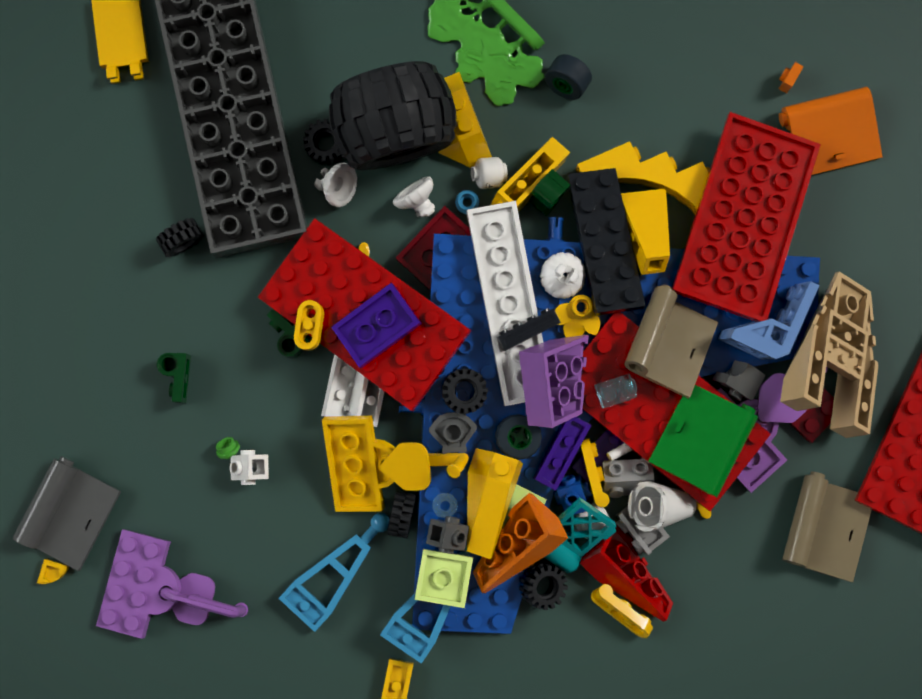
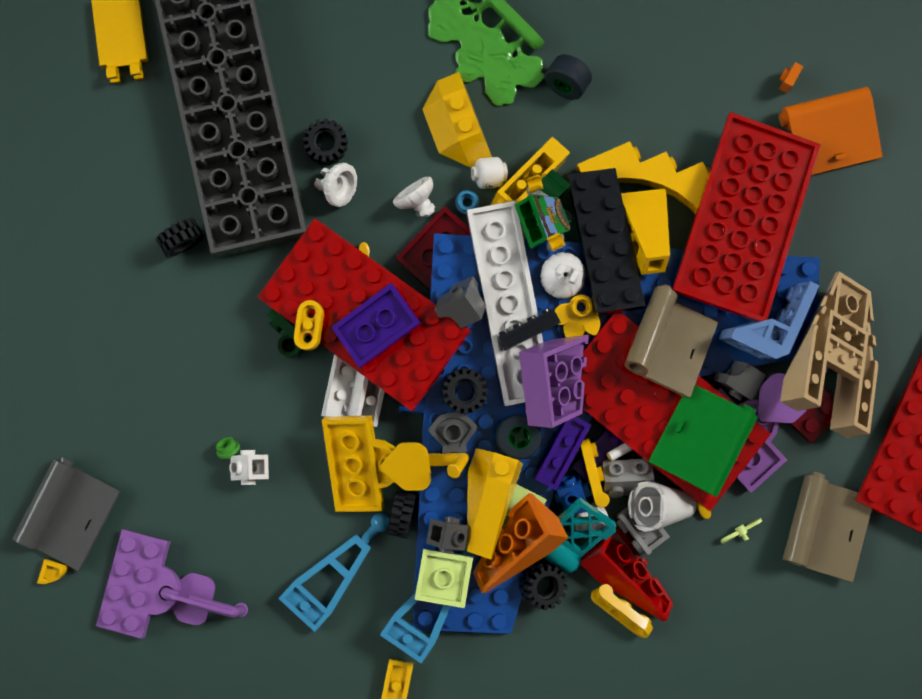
dark green plate [157,353,191,404] -> none
black tyre [329,61,457,171] -> none
clear light blue plate [432,493,457,518] -> none
clear light blue bracket [594,373,637,409] -> none
none -> dark grey brick [434,276,486,328]
none -> torso [515,175,572,252]
none -> yellowish green piece [720,518,762,544]

